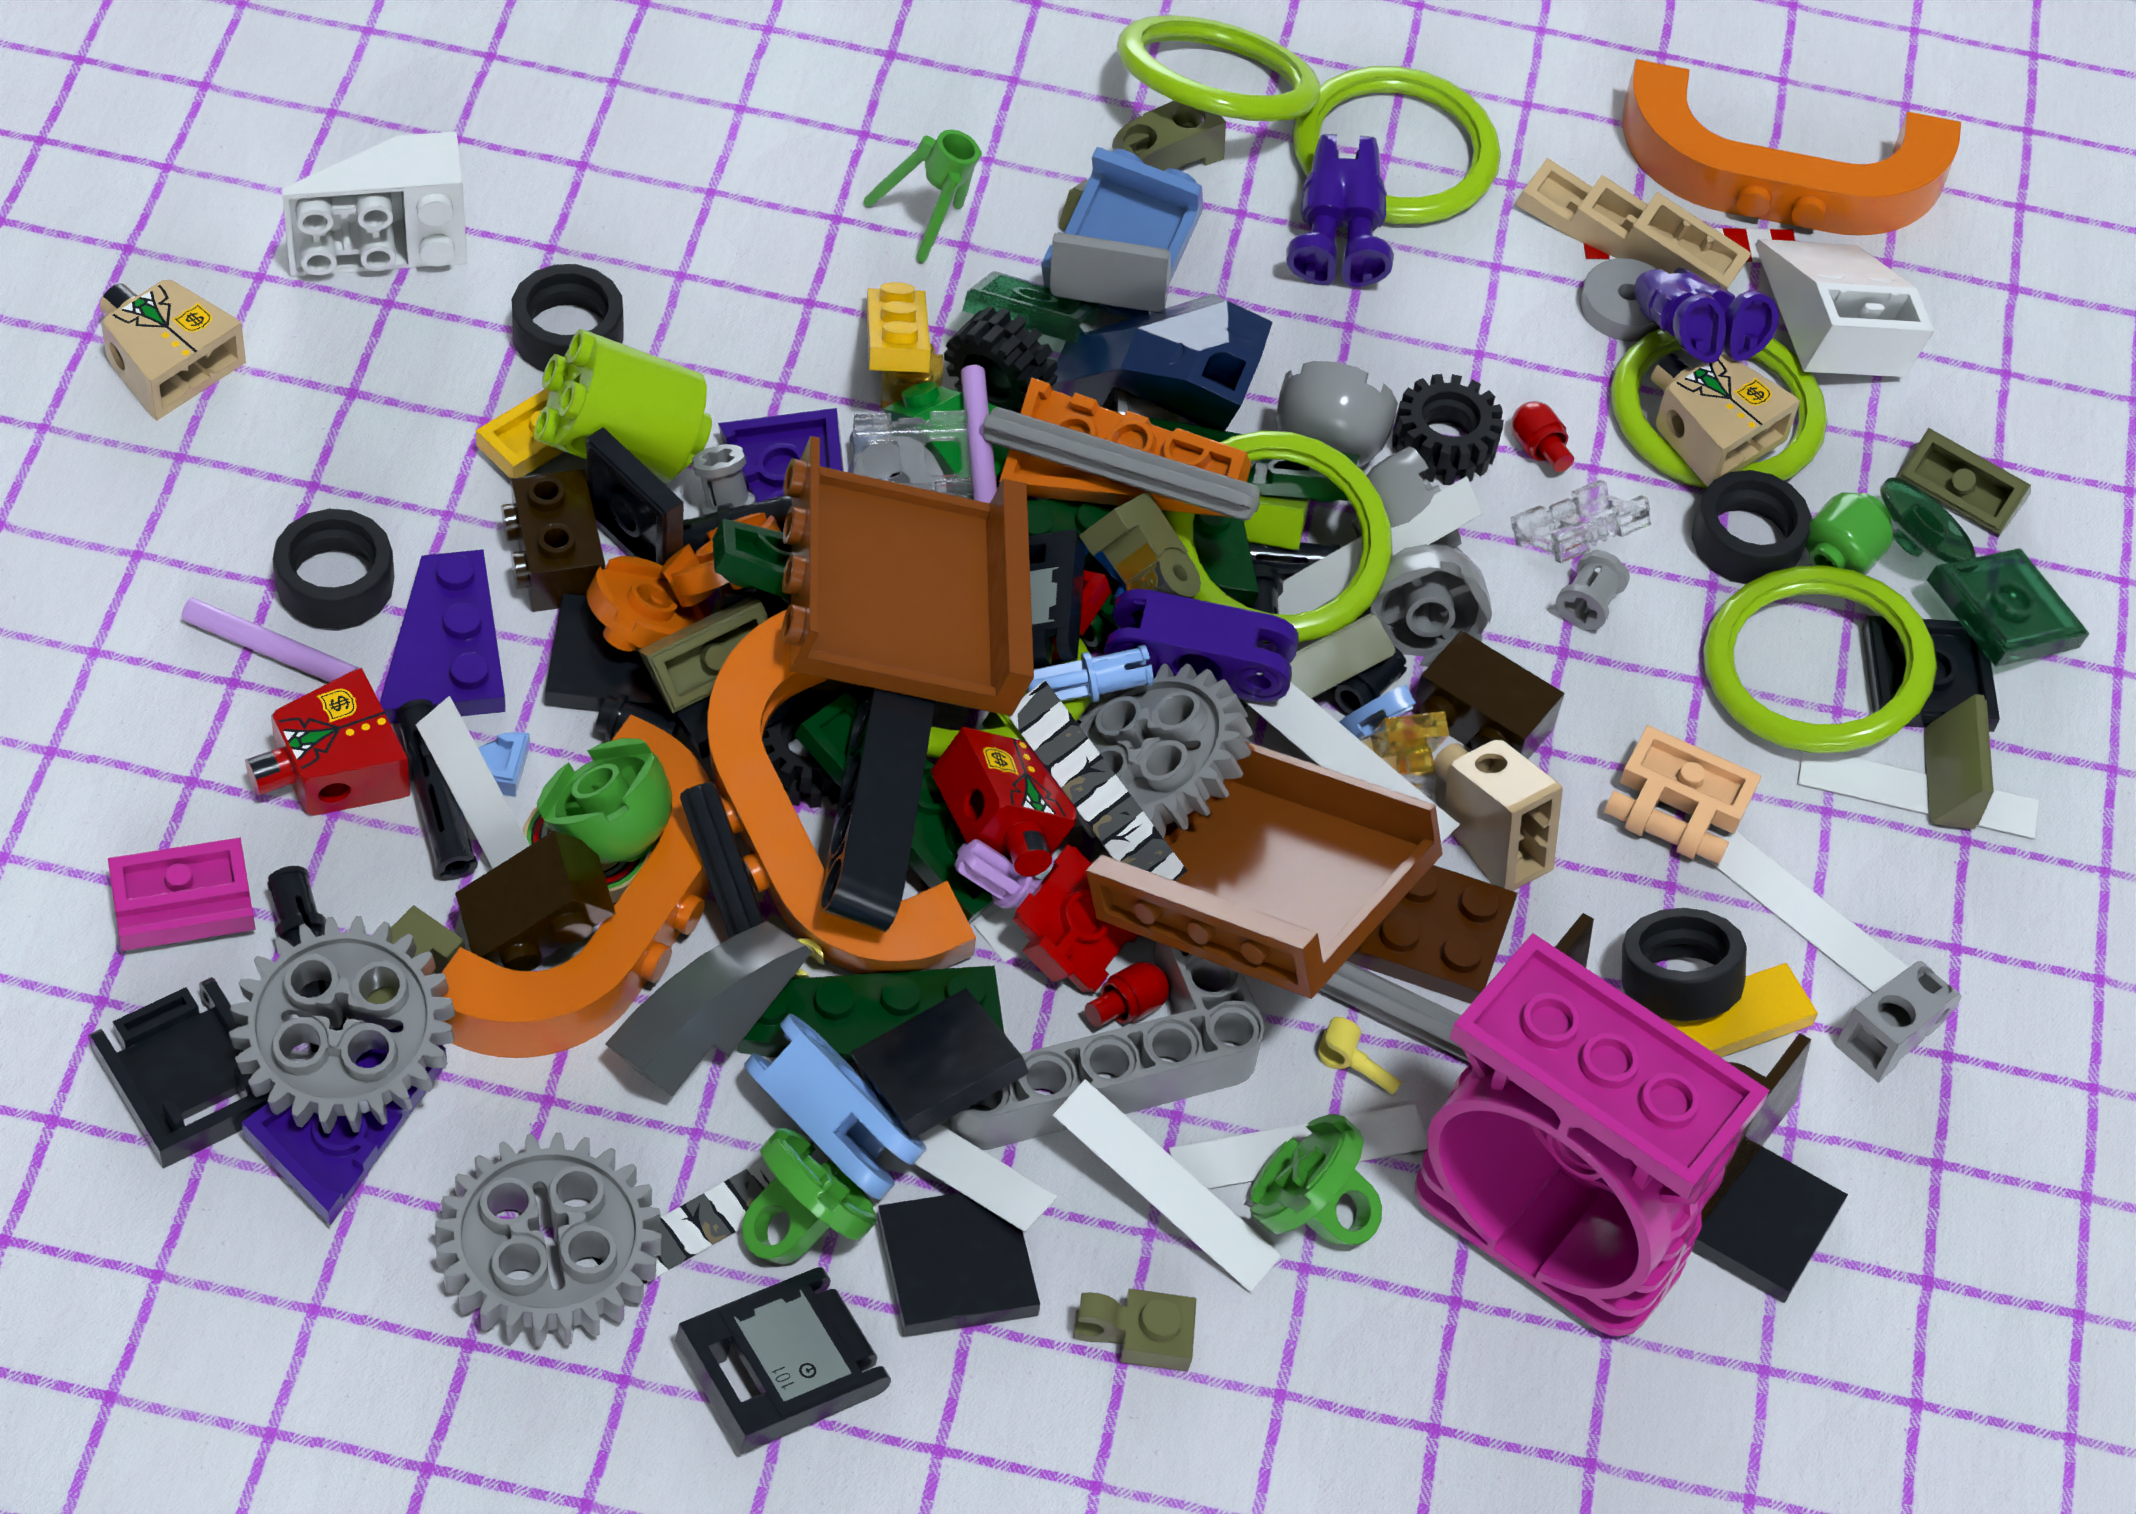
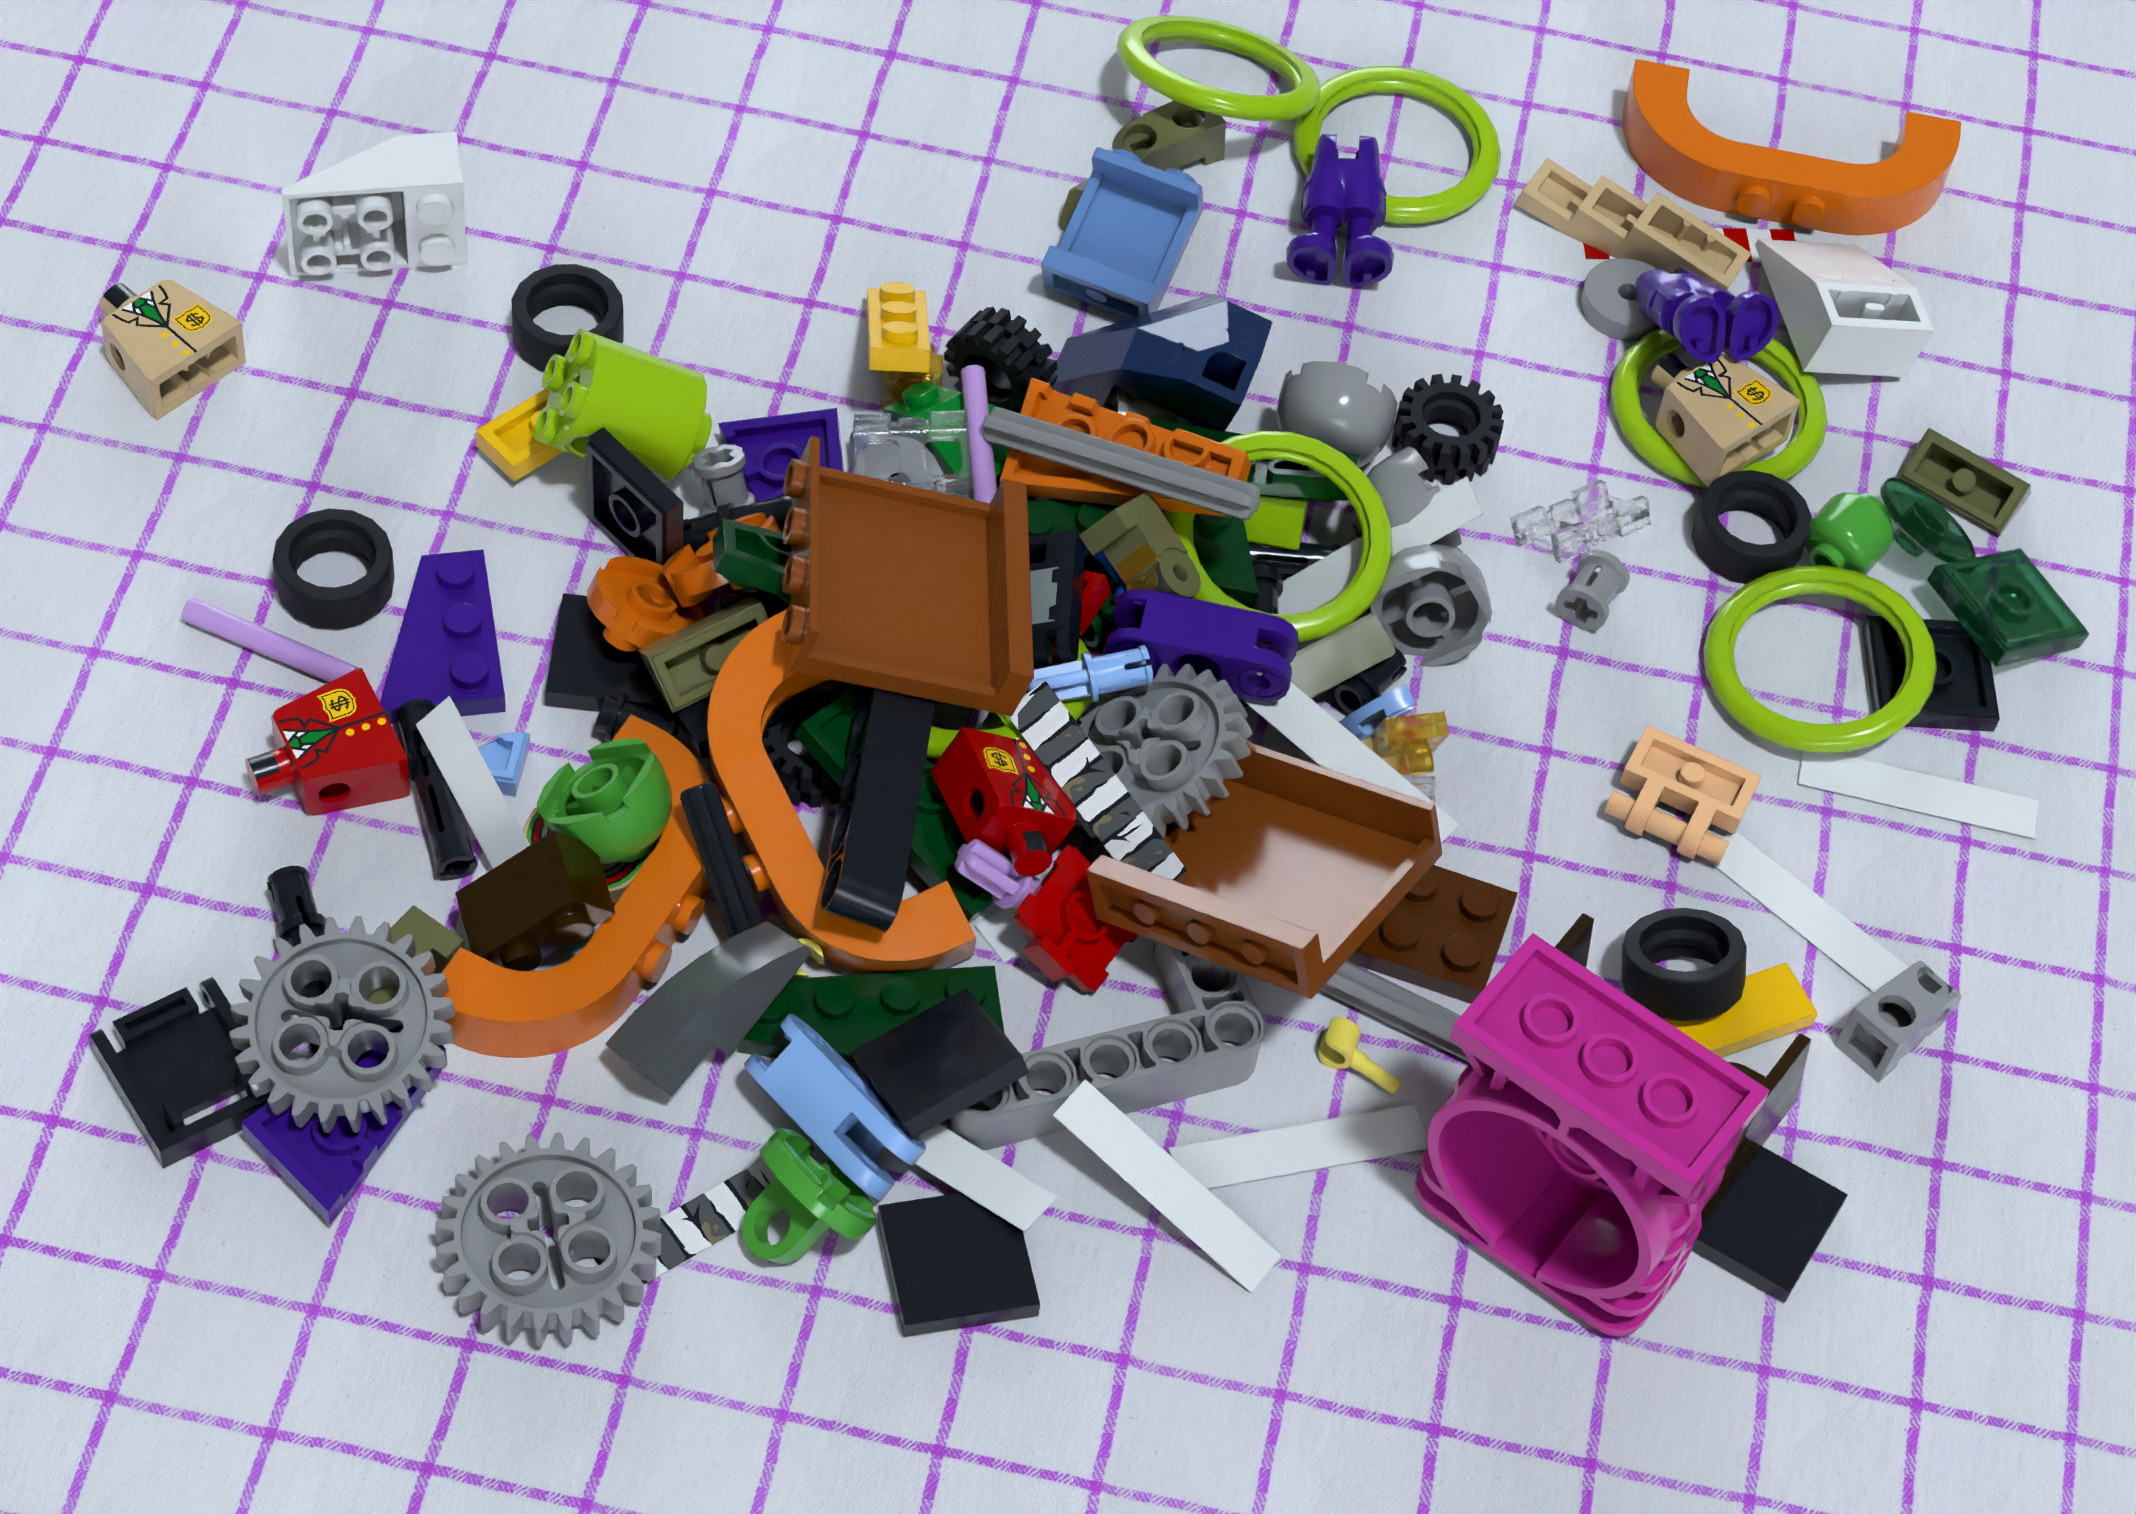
dark pink plate [108,837,256,951] -> none
dark brown brick [501,469,605,612] -> none
black container [675,1267,891,1453] -> none
bright green plant [863,129,982,263] -> none
clear green tile [962,271,1101,343] -> none
light grey slope [1050,232,1172,313] -> none
olive plate [1073,1288,1197,1372] -> none
red cylinder [1085,962,1169,1027] -> none
bright green tile [1250,1114,1382,1245] -> none
dark brown brick [1412,630,1565,759] -> none
tan torso [1433,740,1563,891] -> none
red cylinder [1511,401,1574,472] -> none
olive slope [1924,694,1994,829] -> none

